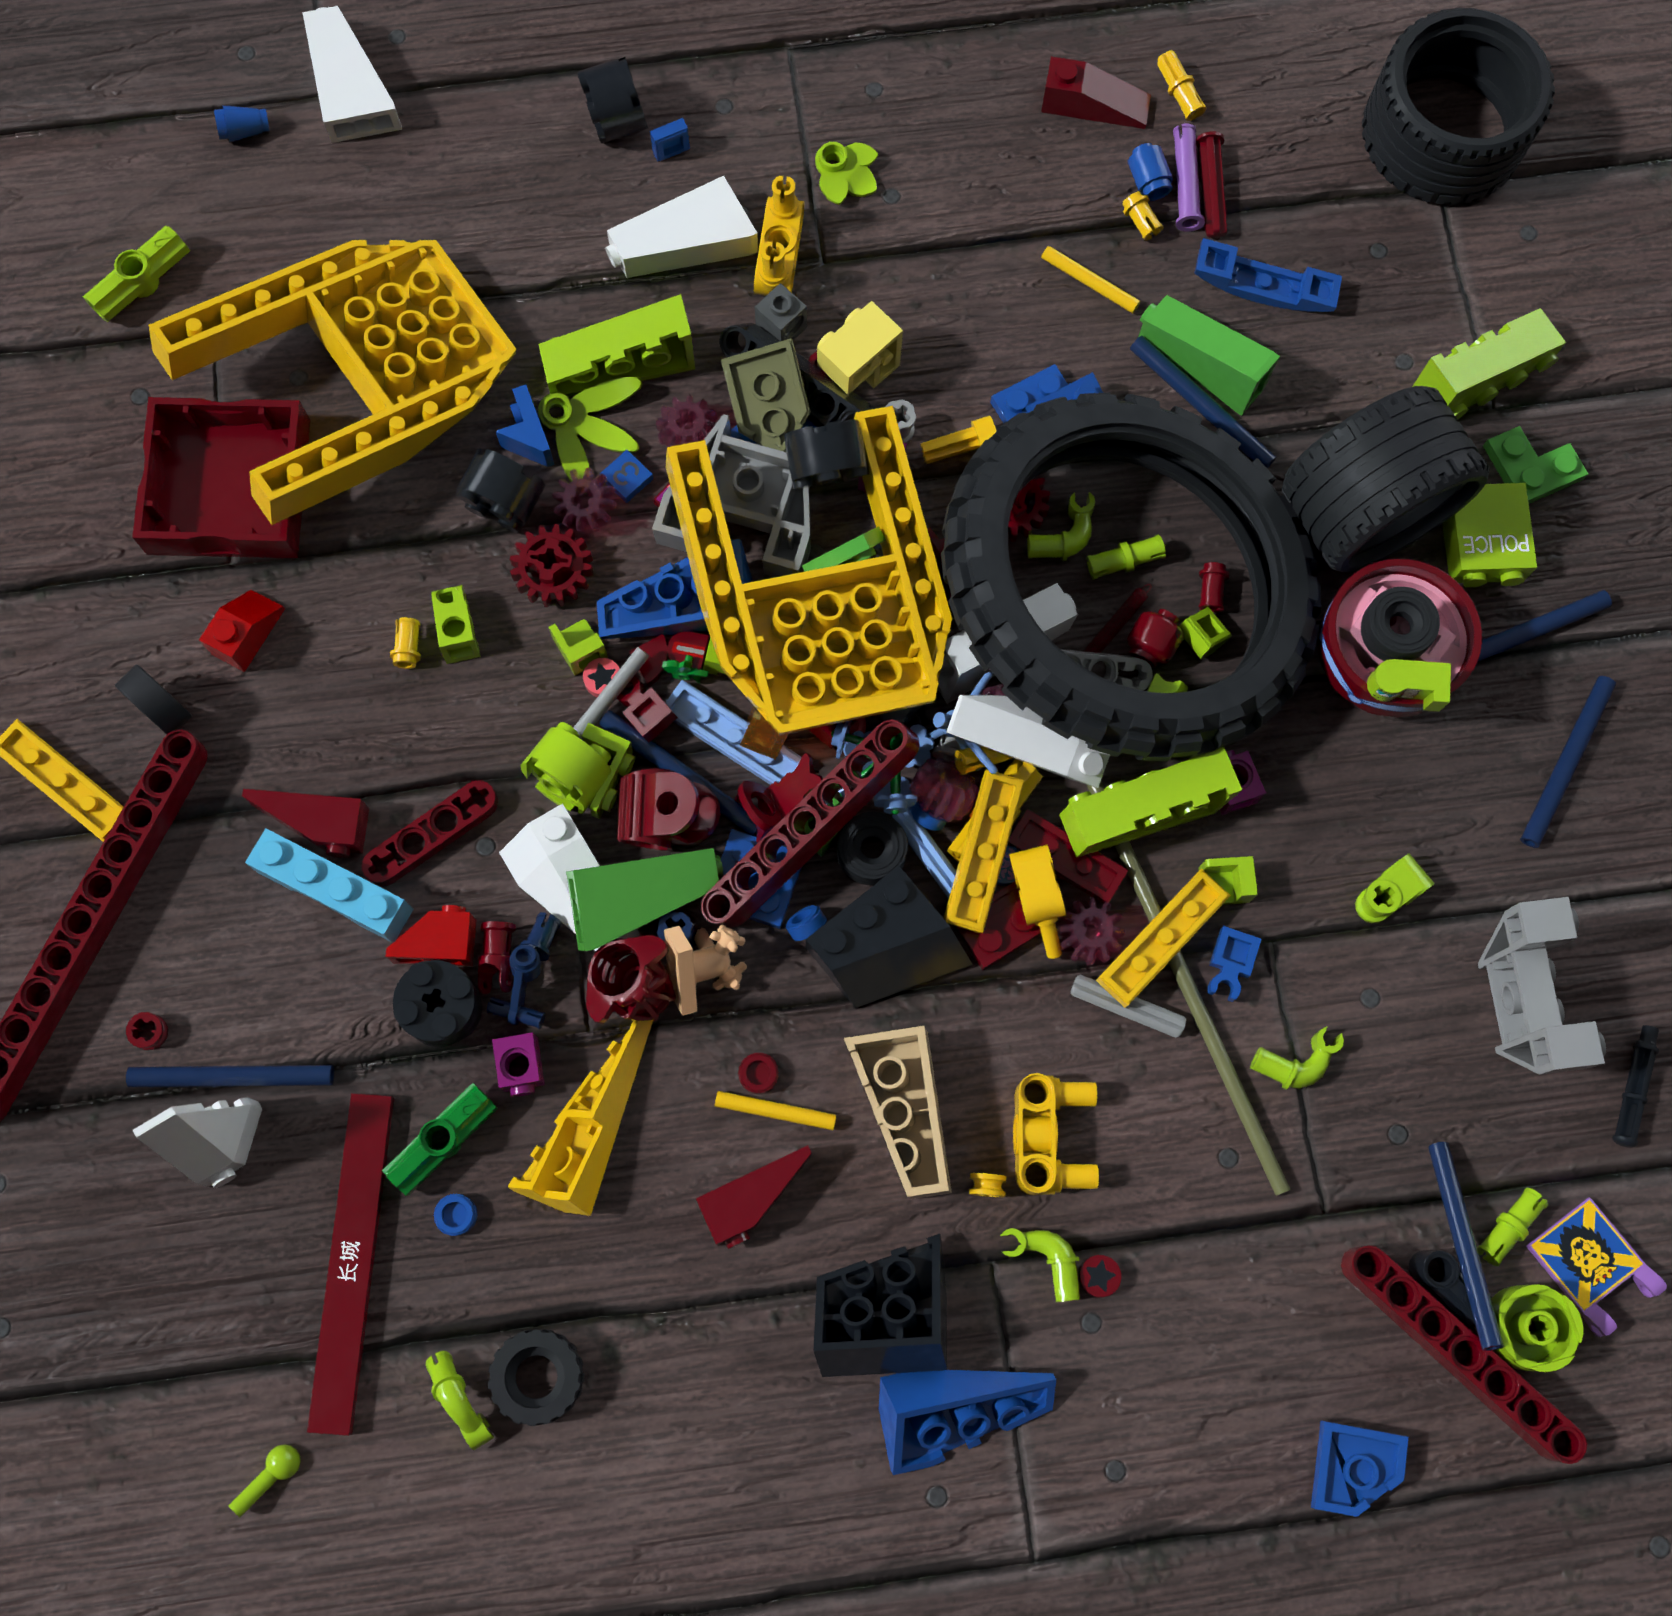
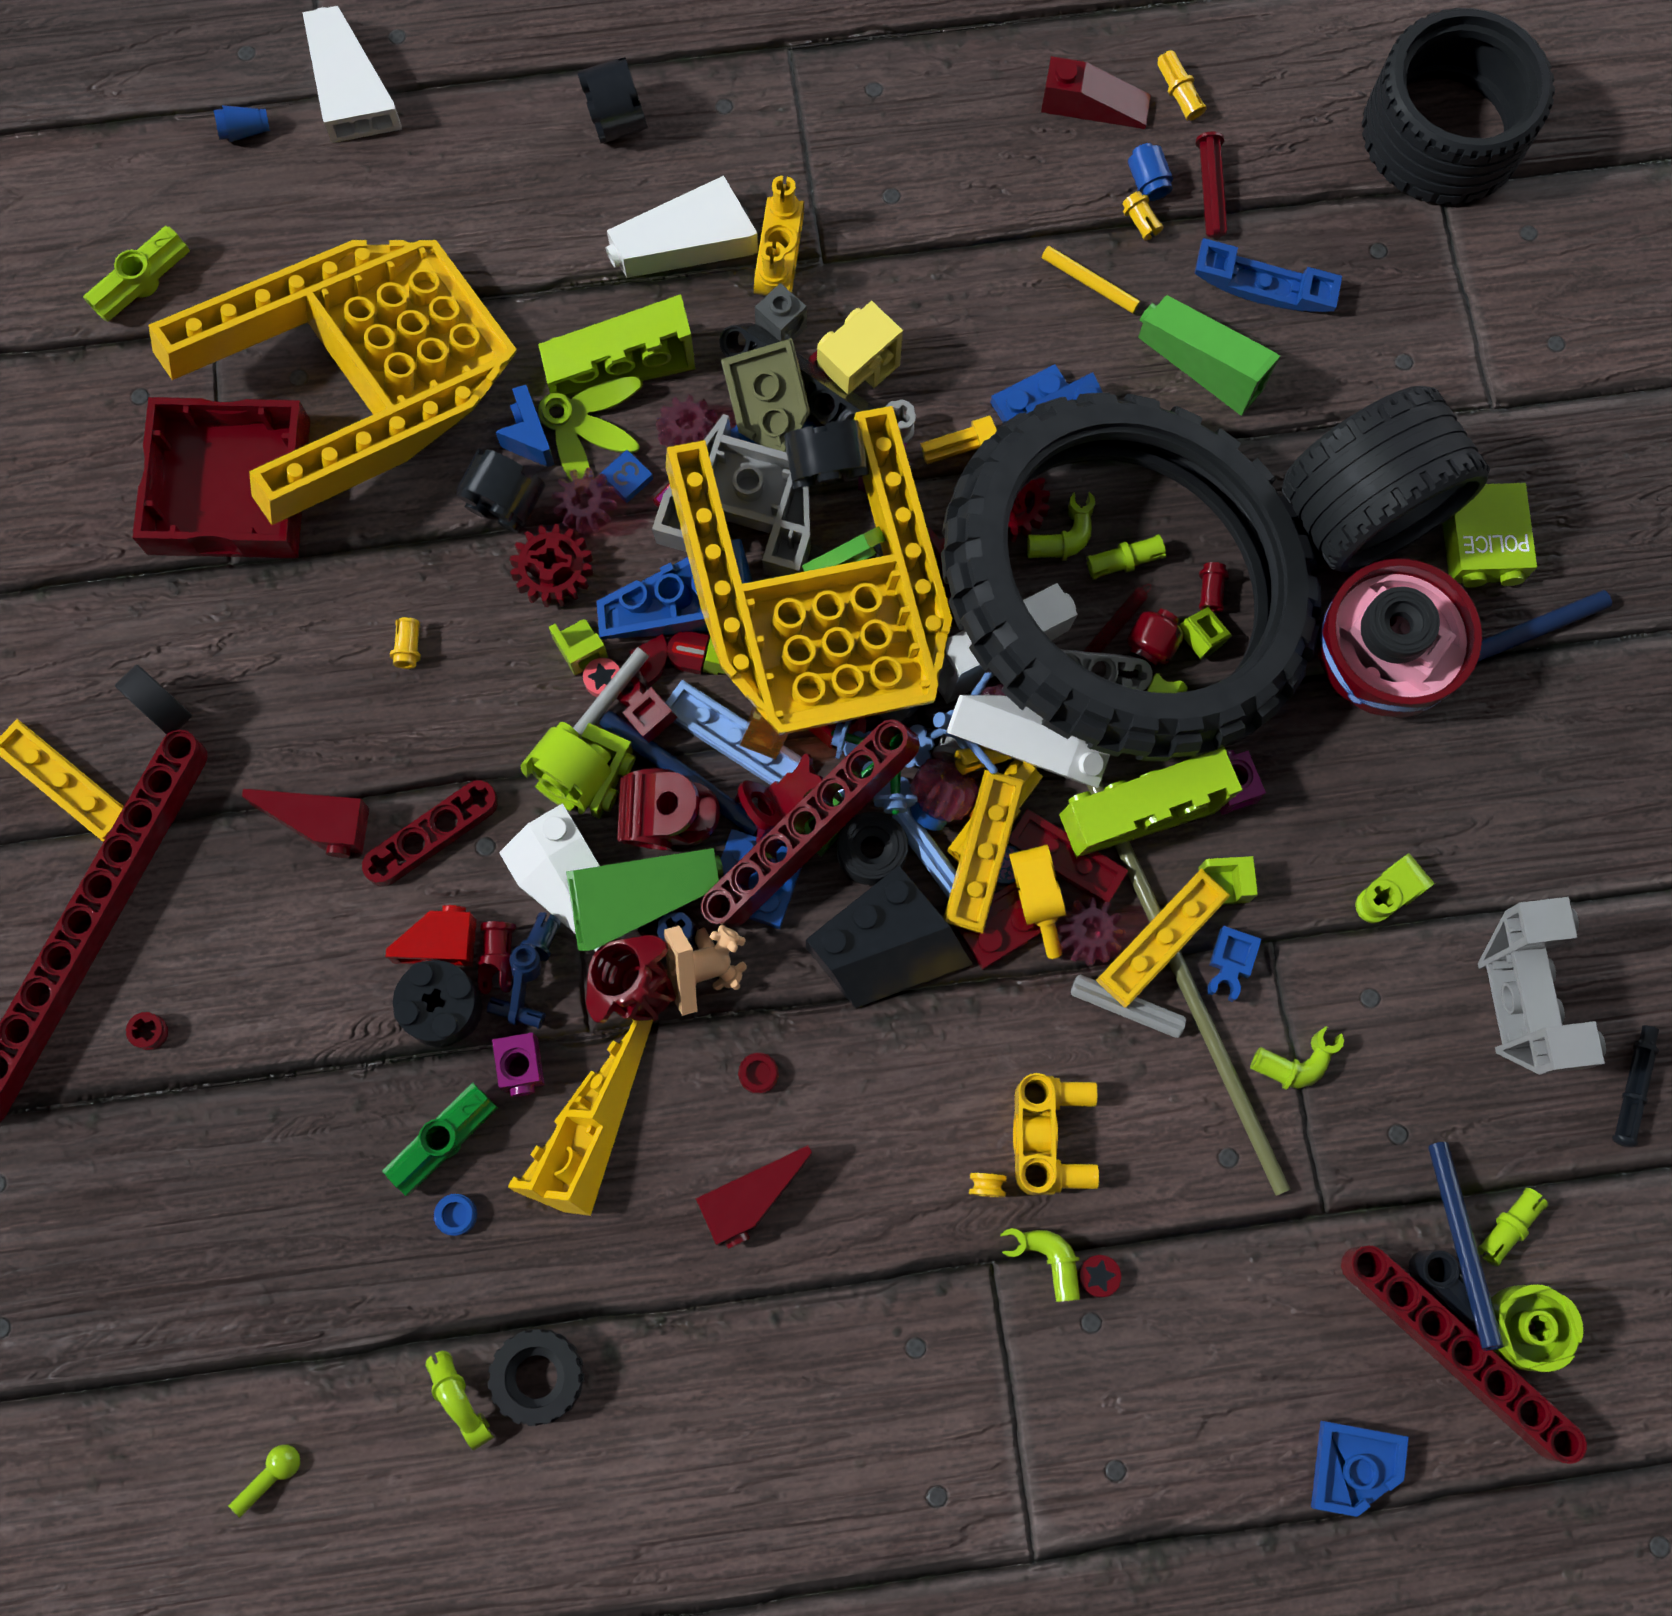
dark blue piece [126,1065,335,1087] -> none
white wedge [133,1097,262,1188] -> none
red slope [199,590,285,672] -> none
medium azure arch [245,828,414,943] -> none
dark red tile [307,1093,394,1436] -> none
lime leg [431,585,481,664] -> none
blue tile [650,118,690,161] -> none
green plant [662,655,708,684] -> none
yellow bar [715,1091,836,1130] -> none
blue tile [786,905,827,941] -> none
black wedge [813,1234,947,1377] -> none
lime plate [815,142,878,205] -> none
tan wedge [844,1026,952,1199] -> none
blue wedge [879,1370,1056,1475] -> none
dark blue piece [1130,335,1277,468] -> none
medium lavender pin [1173,123,1205,232] -> none
lime leg [1367,659,1451,712] -> none
lime wedge [1412,308,1566,419] -> none
bright green plate [1483,426,1588,504] -> none
dark blue piece [1520,676,1616,848] -> none
flag [1526,1197,1667,1337] -> none

